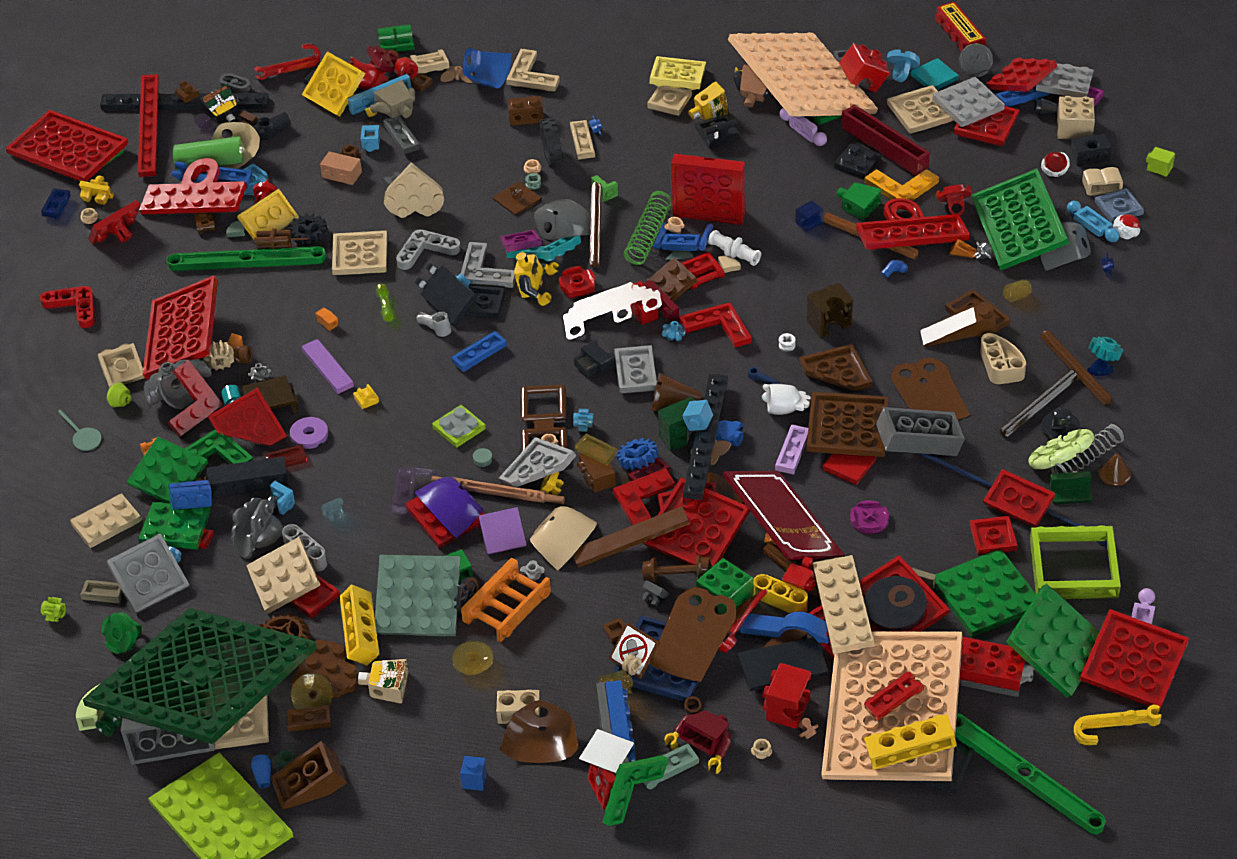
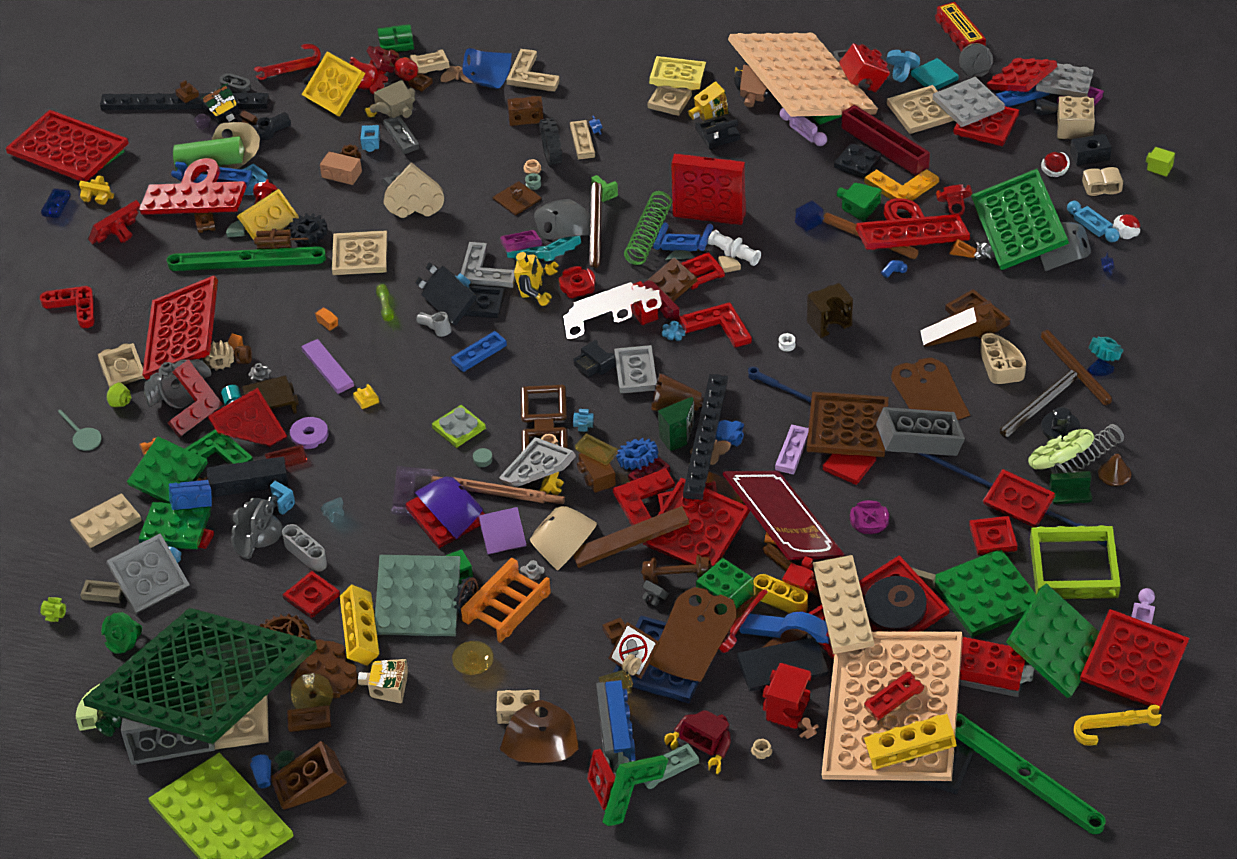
tan plate [80,208,98,224] -> none
red plate [138,74,159,177] -> none
tan plate [246,537,320,614] -> none
dark azure plate [348,74,411,115] -> none
light grey beam [396,230,461,270] -> none
blue brick [460,756,487,791] -> none
white sticker [579,729,634,773] -> none
light nougat plate [664,217,684,234] -> none
dark azure brick [682,400,713,431] -> none
reddish brown hinge [684,696,701,715] -> none
white piece [762,384,811,415] -> none
reddish brown plate [799,344,872,391] -> none
clear yellow brick [1003,280,1032,302] -> none
sand blue tile [1095,188,1144,223] -> none

